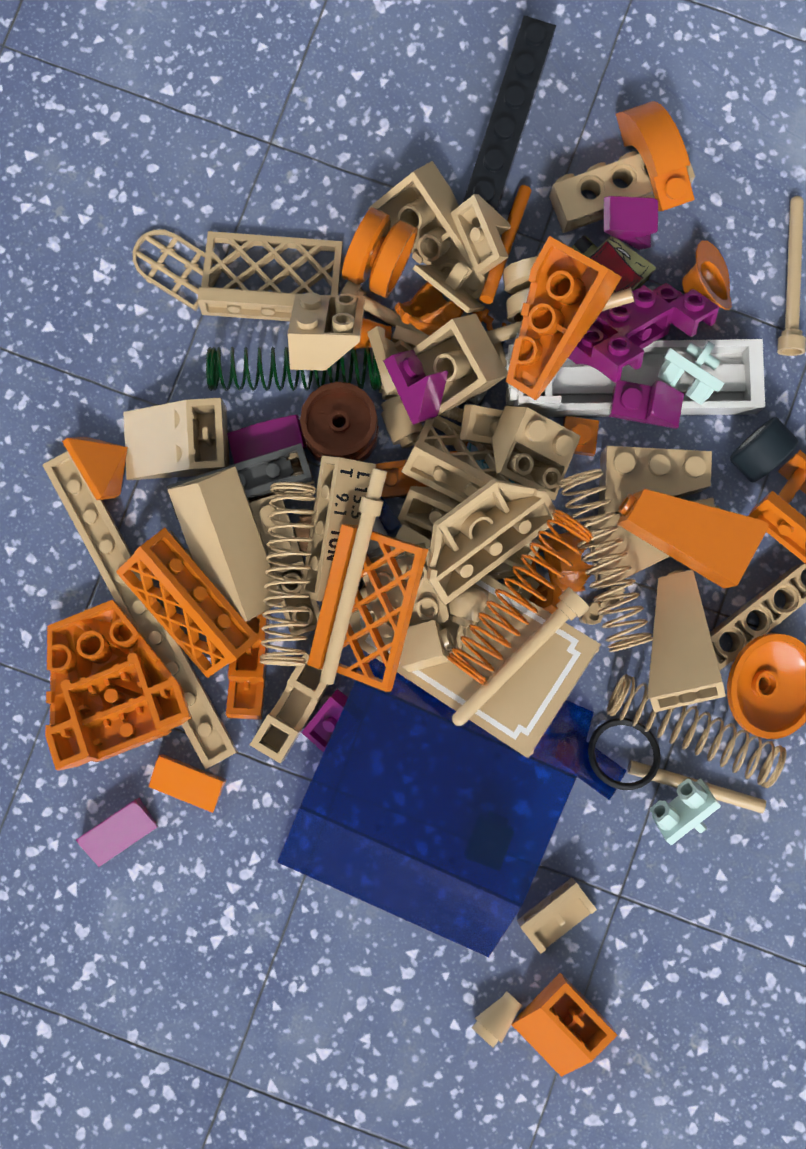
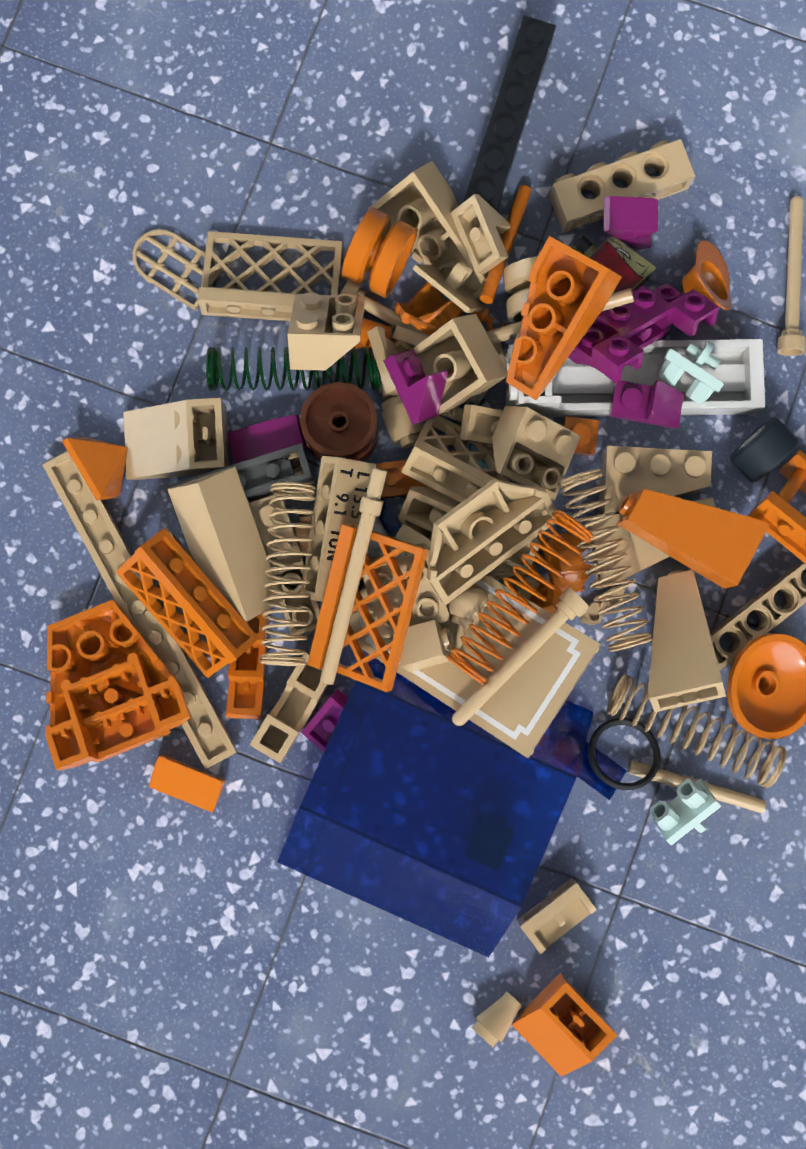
slope [76,798,159,867] -> none
orange arch [616,101,695,211] -> none

